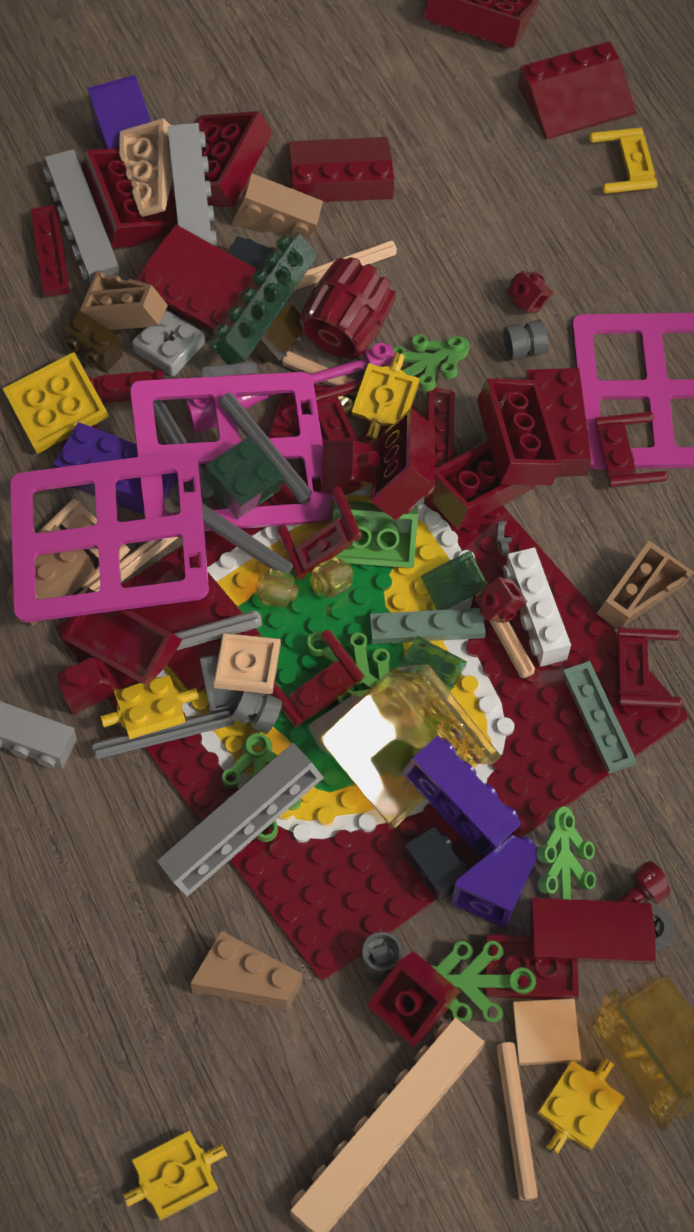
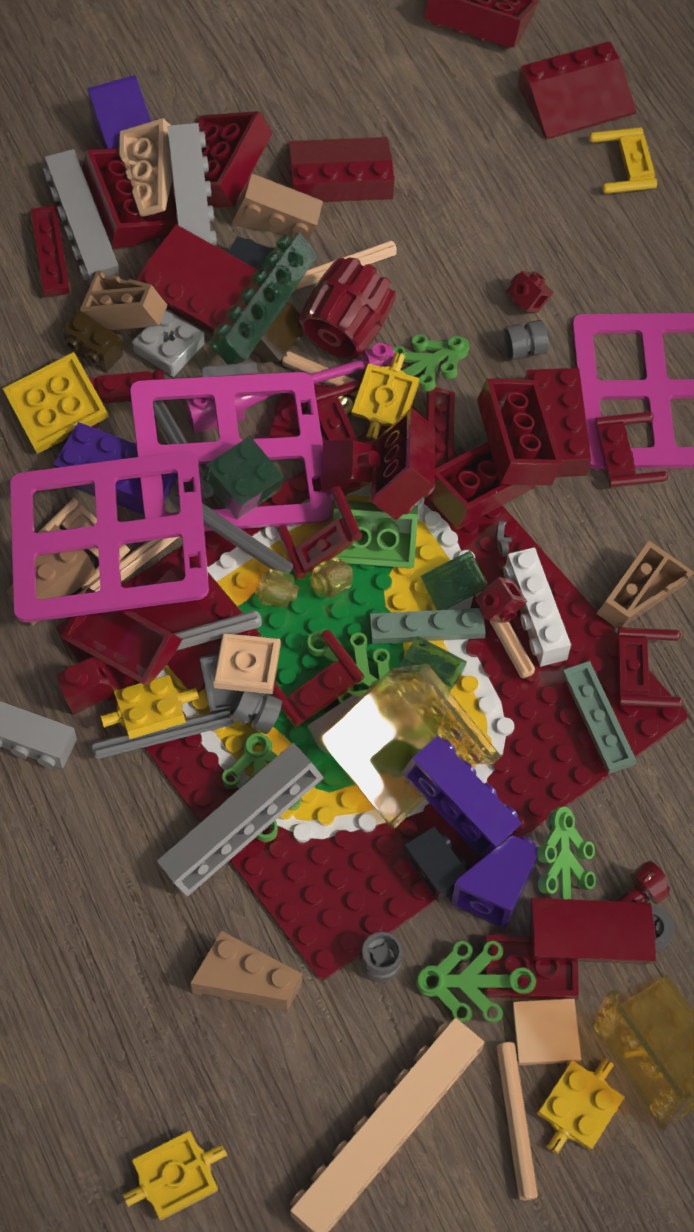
dark grey axle [219,392,312,503] -> none
dark red brick [367,951,461,1047] -> none

